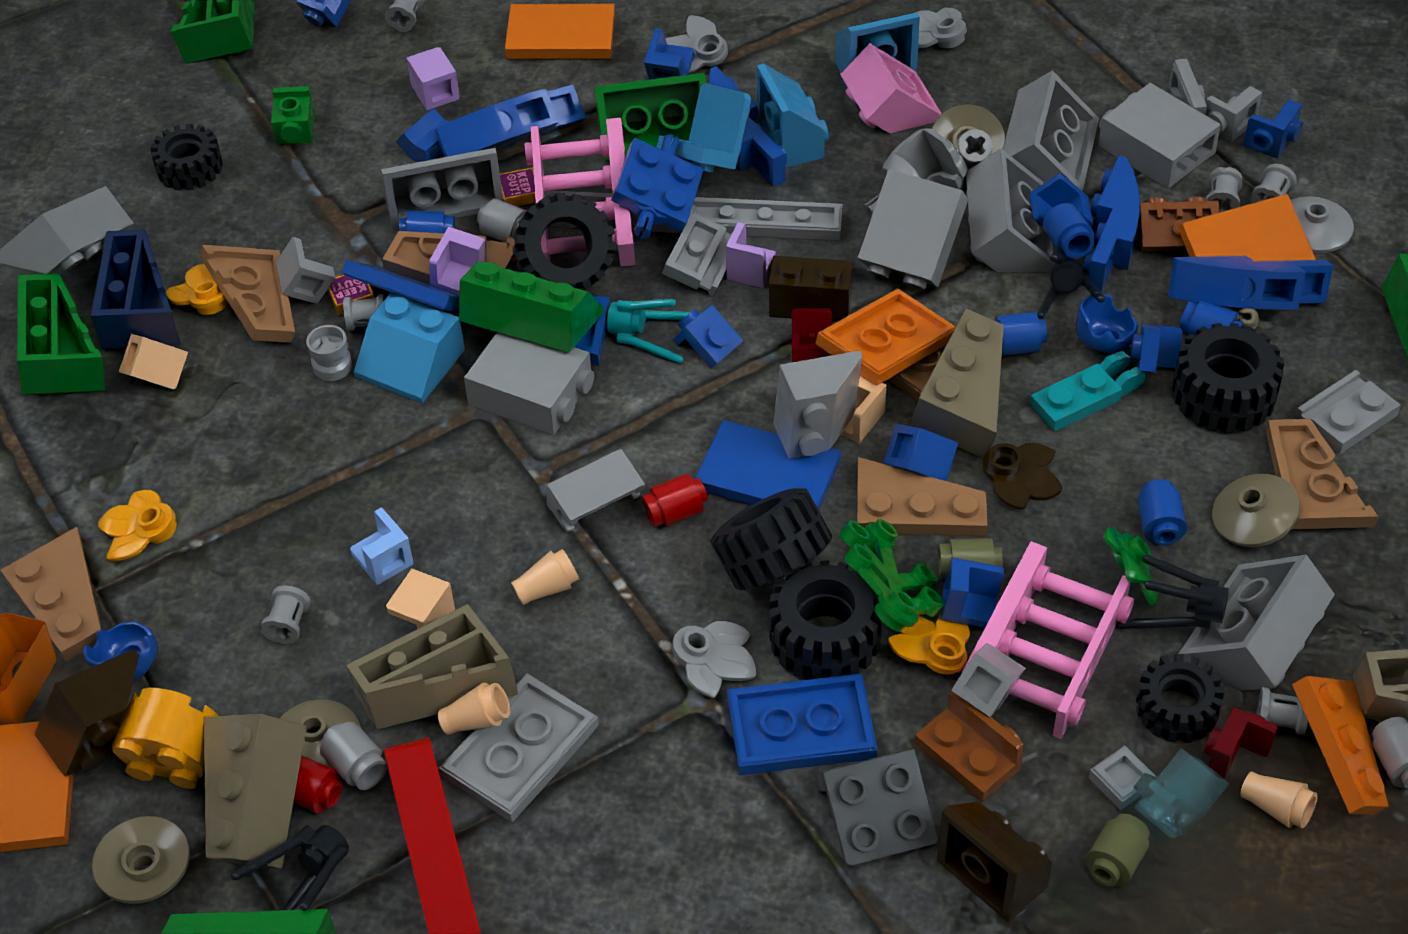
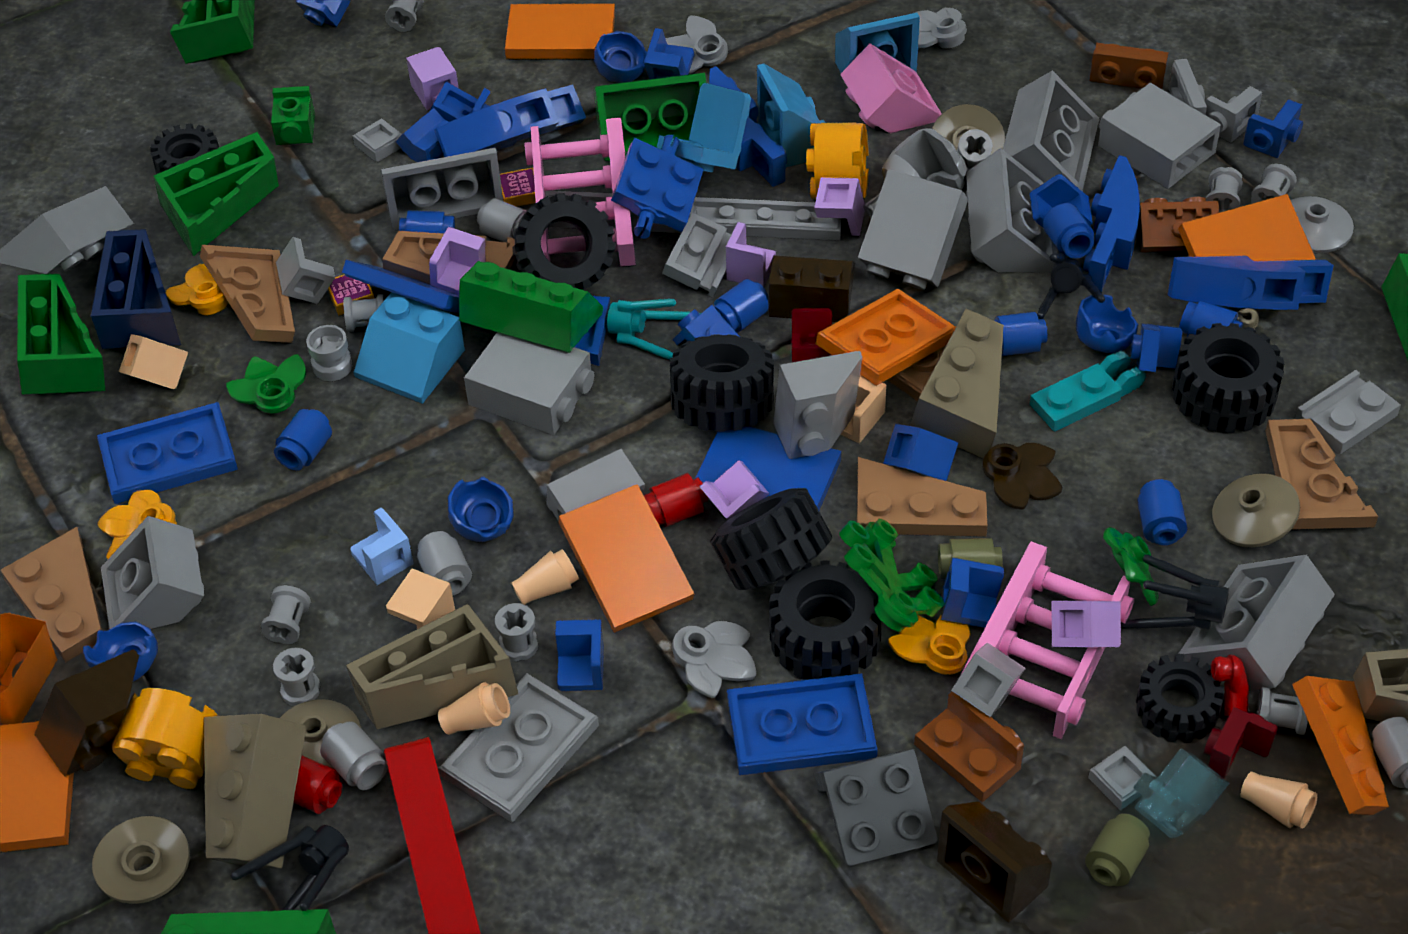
none -> blue tile [97,402,238,504]
none -> light grey slope [101,516,204,629]
none -> green wedge [153,132,279,256]
none -> green plate [226,354,306,413]
none -> light grey bush [273,647,320,706]
none -> blue brick [274,409,332,471]
none -> light grey tile [353,118,402,163]
none -> light grey brick [417,531,472,595]
none -> blue bracket [430,82,491,122]
none -> blue hair [448,477,514,542]
none -> light grey bush [495,603,538,661]
none -> blue panel [555,620,604,691]
none -> orange tile [558,484,694,633]
none -> blue hair [594,31,647,83]
none -> black tyre [670,334,774,432]
none -> lavender panel [700,460,769,519]
none -> blue brick [714,279,769,333]
none -> light orange brick [806,122,869,200]
none -> lavender panel [814,178,865,236]
none -> lavender panel [1052,601,1121,647]
none -> dark orange bracket [1089,43,1169,89]
none -> red arm [1211,654,1249,716]

